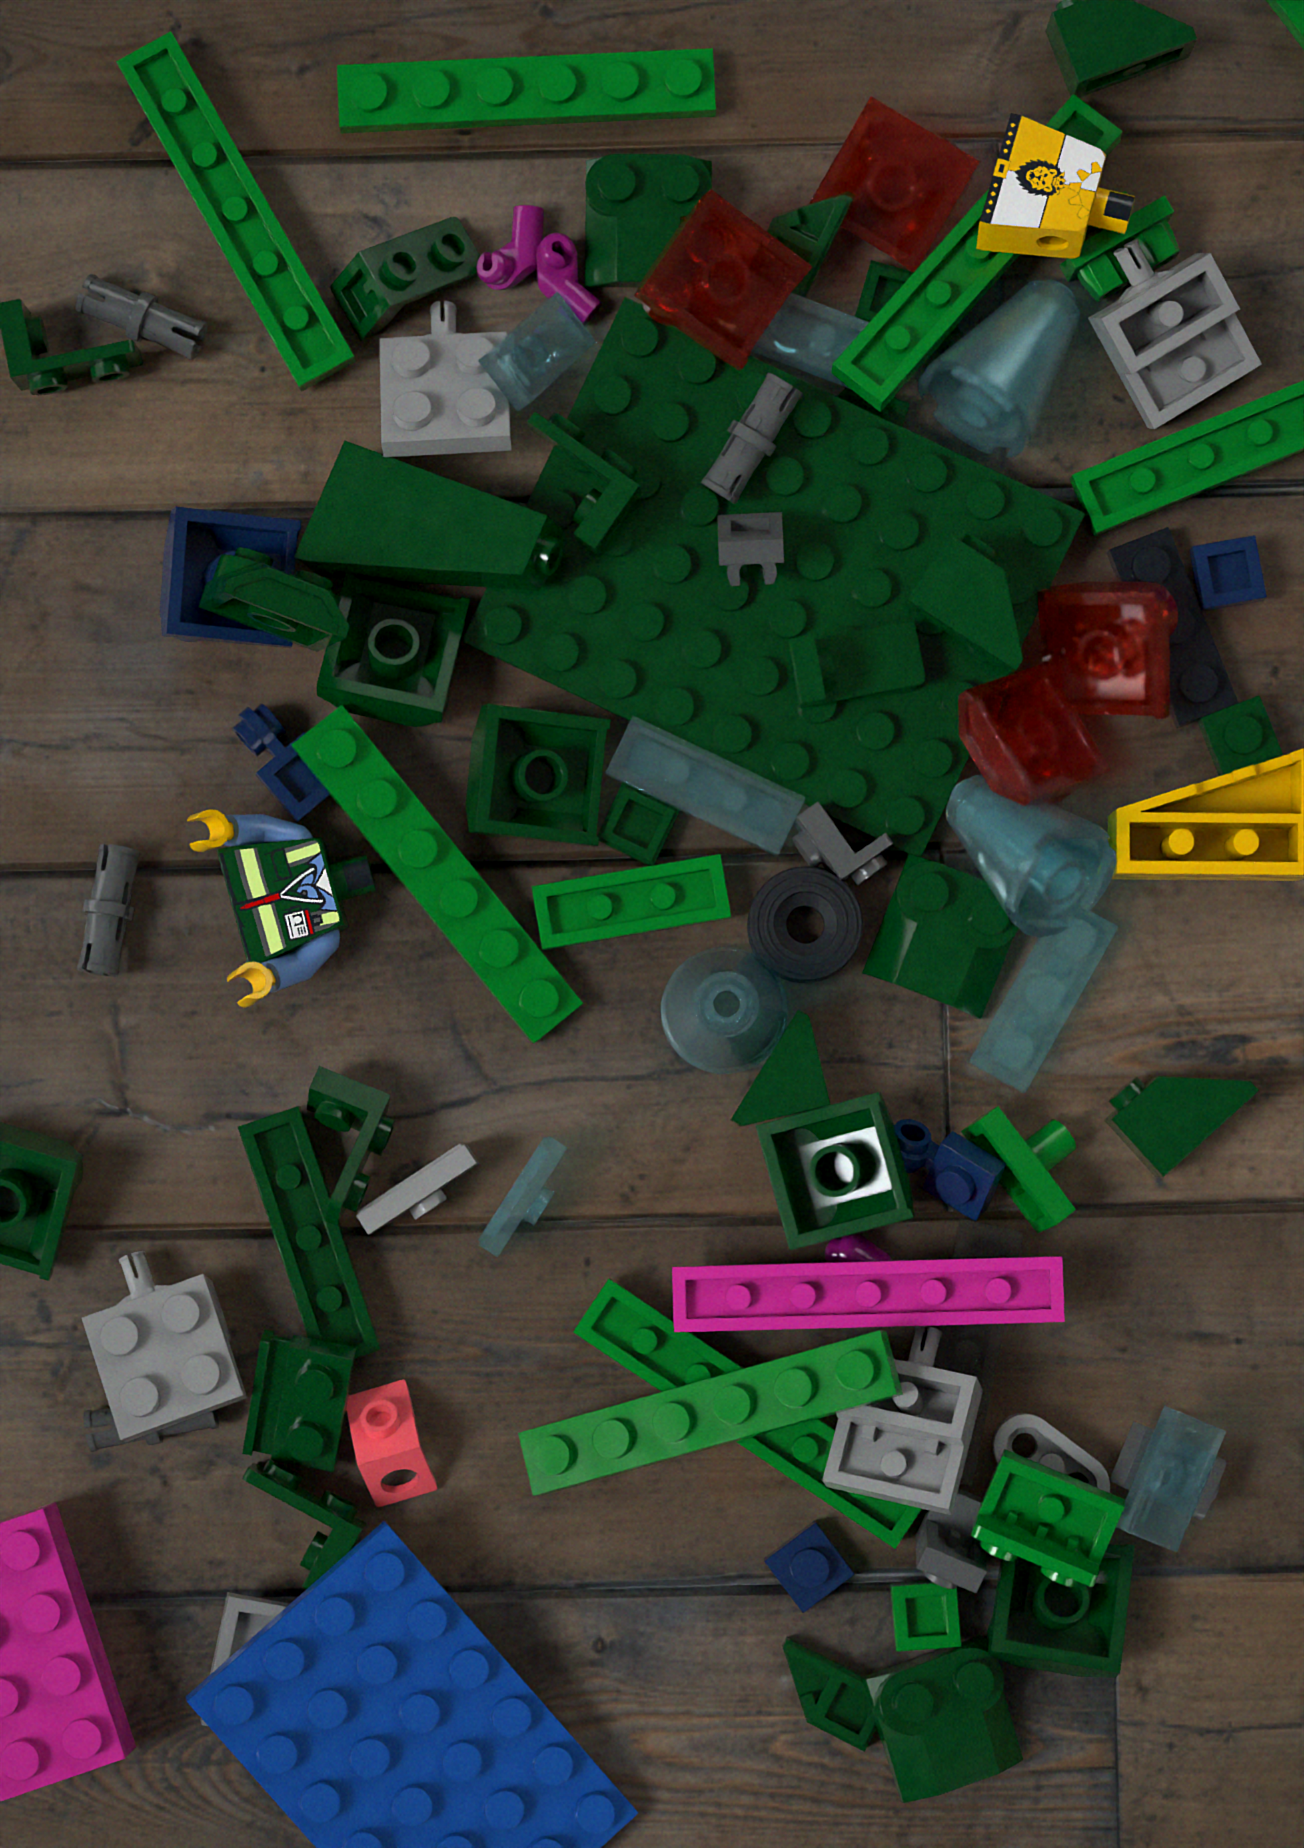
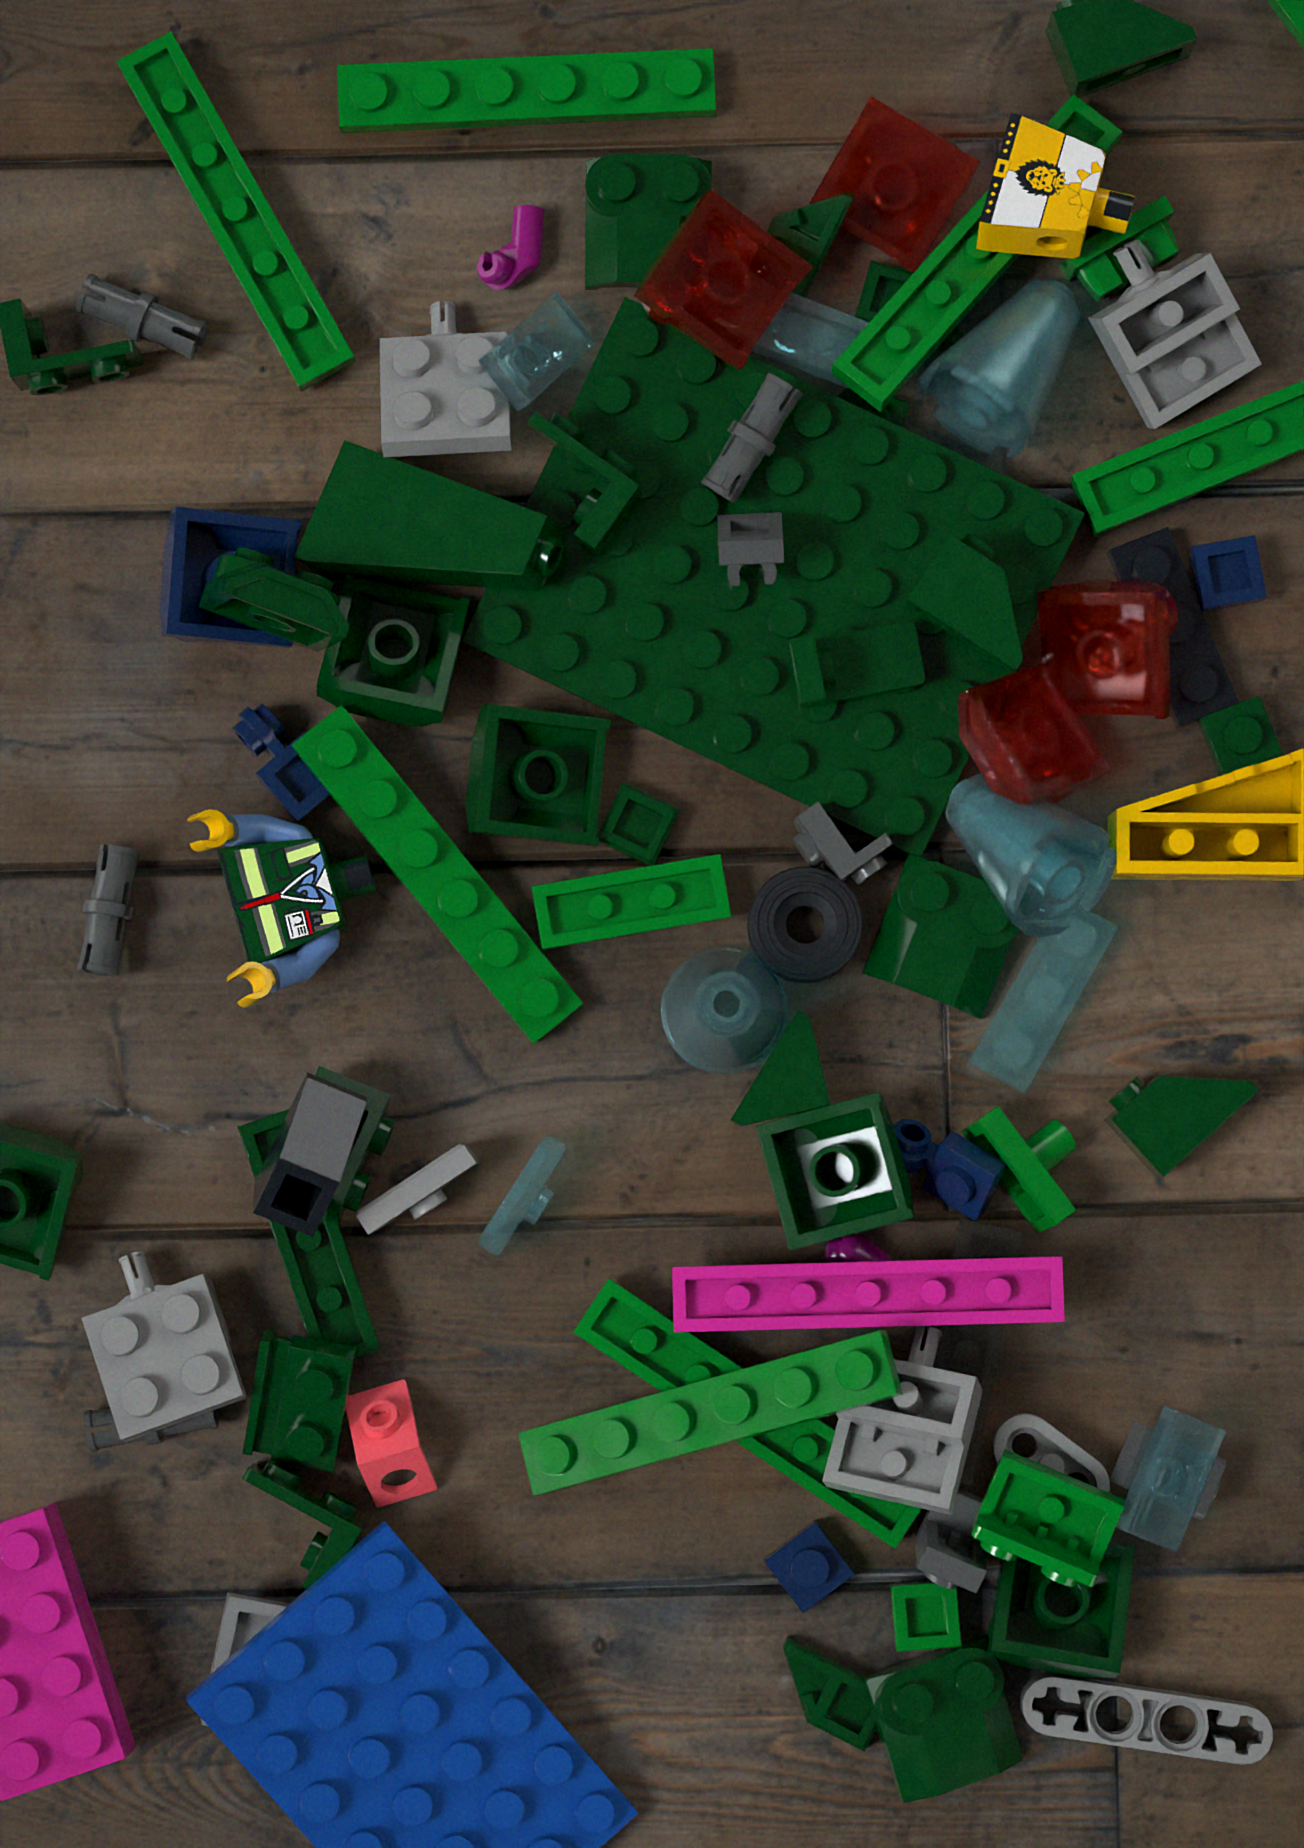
dark green bracket [330,217,480,340] -> none
magenta arm [536,232,602,327] -> none
clear light blue plate [605,716,805,857] -> none
none -> black slope [253,1072,367,1237]
none -> light grey beam [1020,1673,1273,1765]

